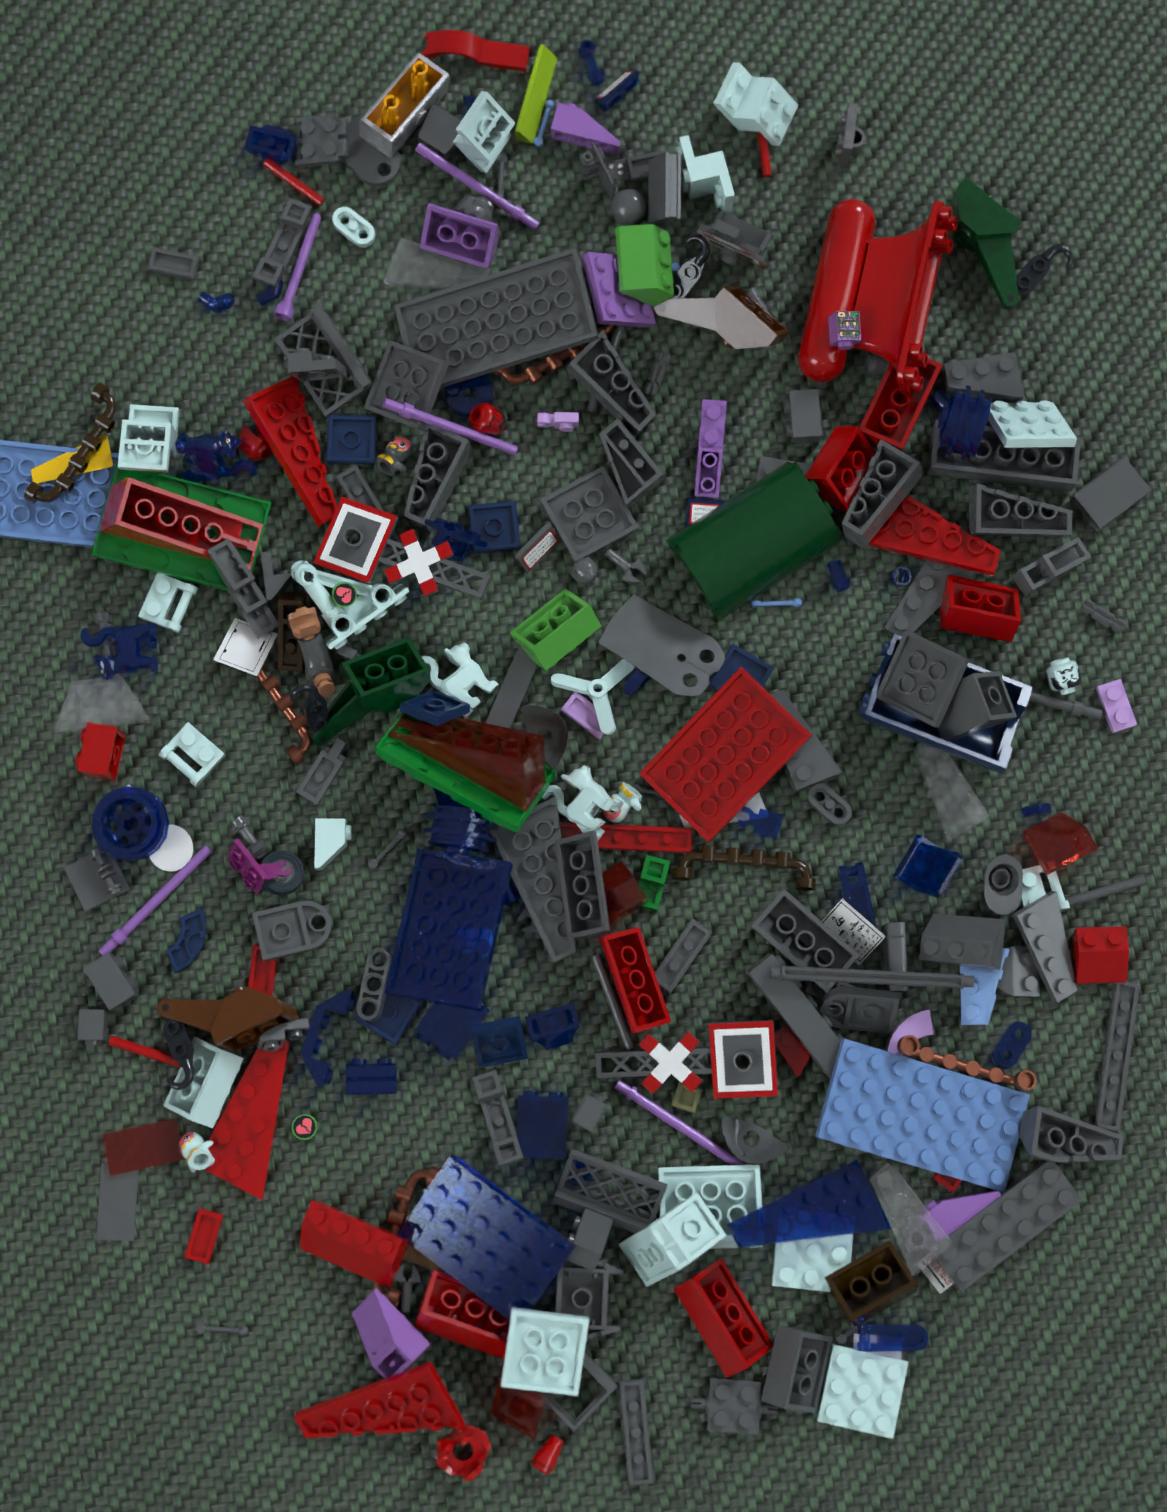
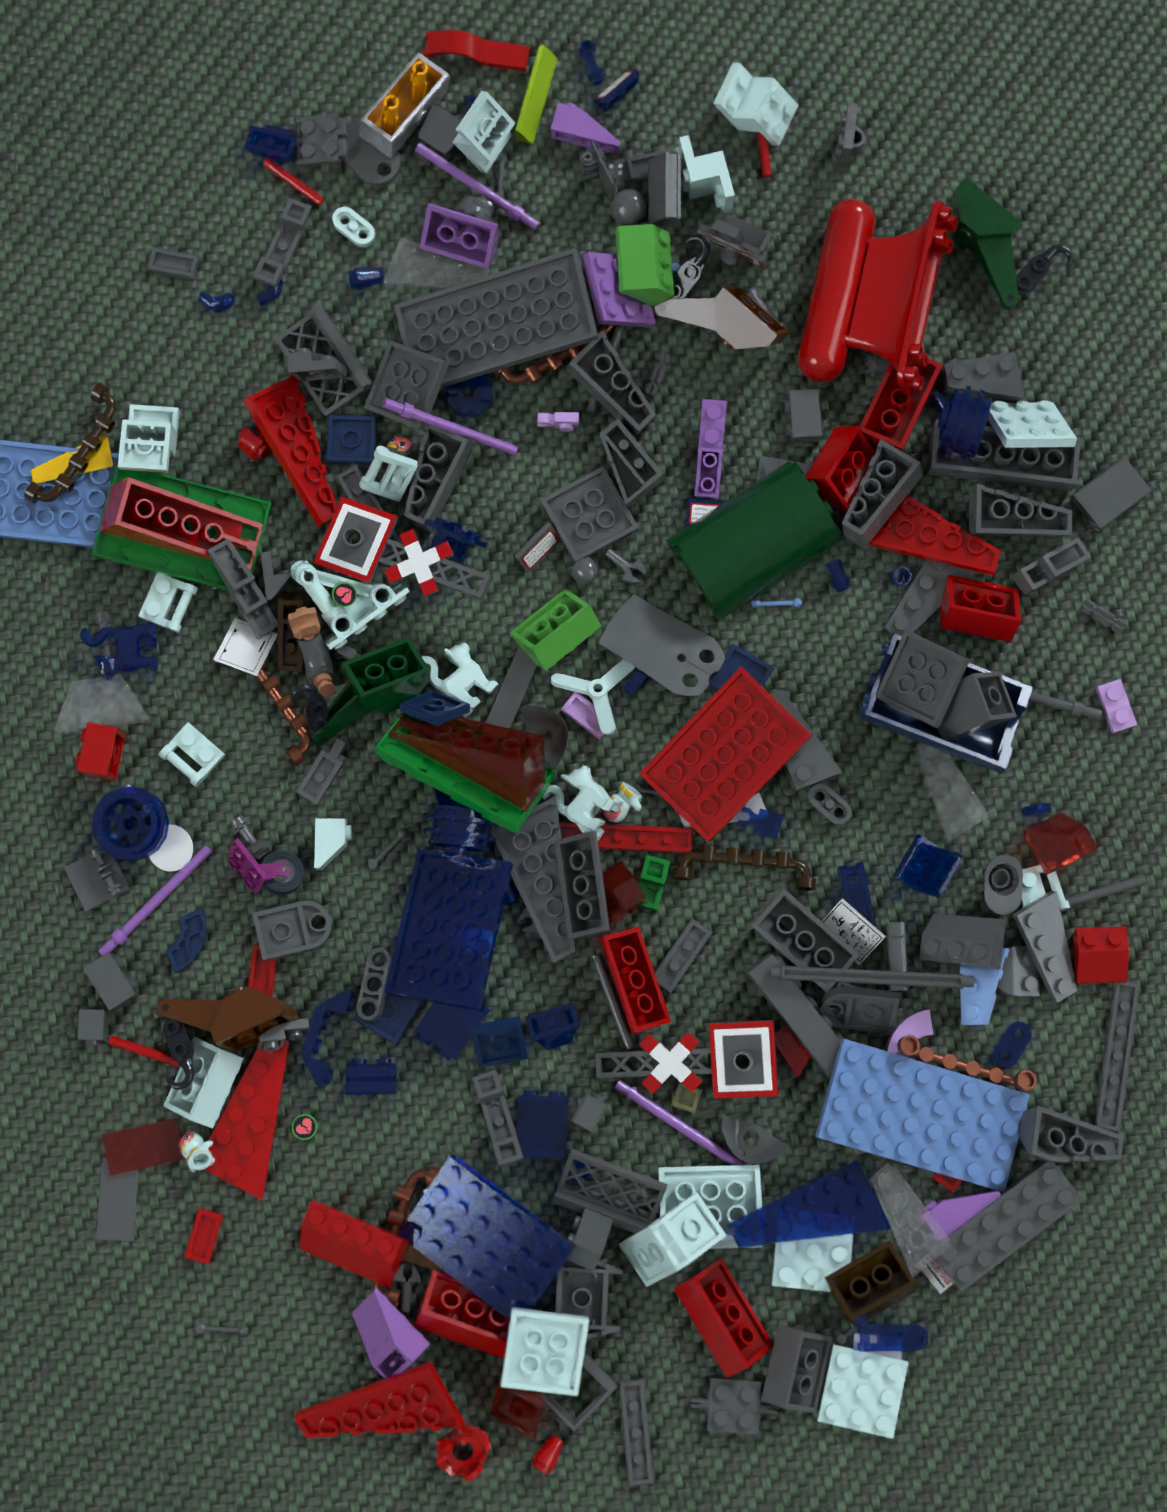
clear blue animal [175,429,257,482] -> none
medium lavender piece [273,213,321,321] -> none
dark blue tile [468,501,521,554] -> none
red head [469,403,505,437] -> none
medium blue hinge [534,100,554,147] -> none
brick [828,311,861,350] -> none
light aqua head [1046,657,1081,695] -> none
none -> clear blue cone [348,267,385,291]
none -> light aqua plate [359,446,417,502]

